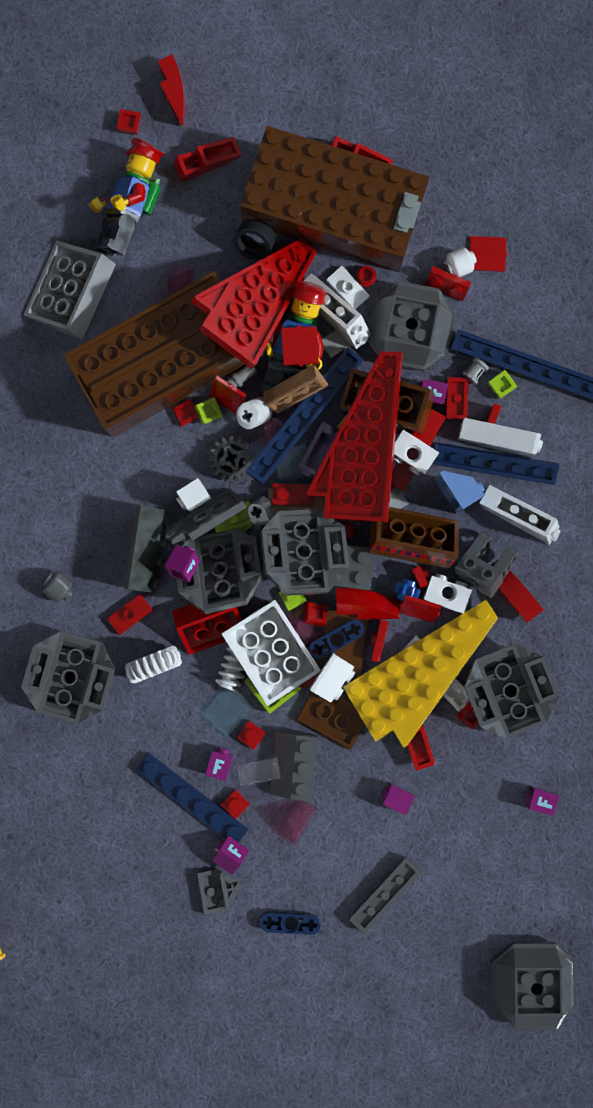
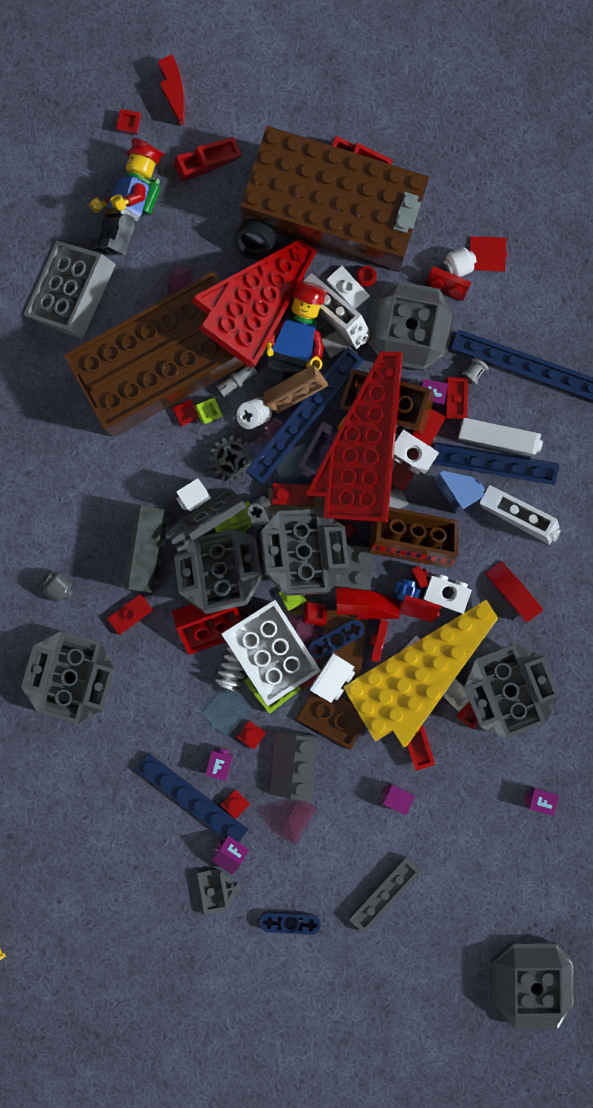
white gear [125,646,182,683] -> none
magenta brick [165,545,200,582] -> none
red piece [209,376,246,413] -> none
clear tile [236,757,282,786] -> none
red piece [281,325,319,367] -> none
dark grey brick [455,532,519,598] -> none
red tile [485,403,502,424] -> none
lime plate [488,370,517,400] -> none

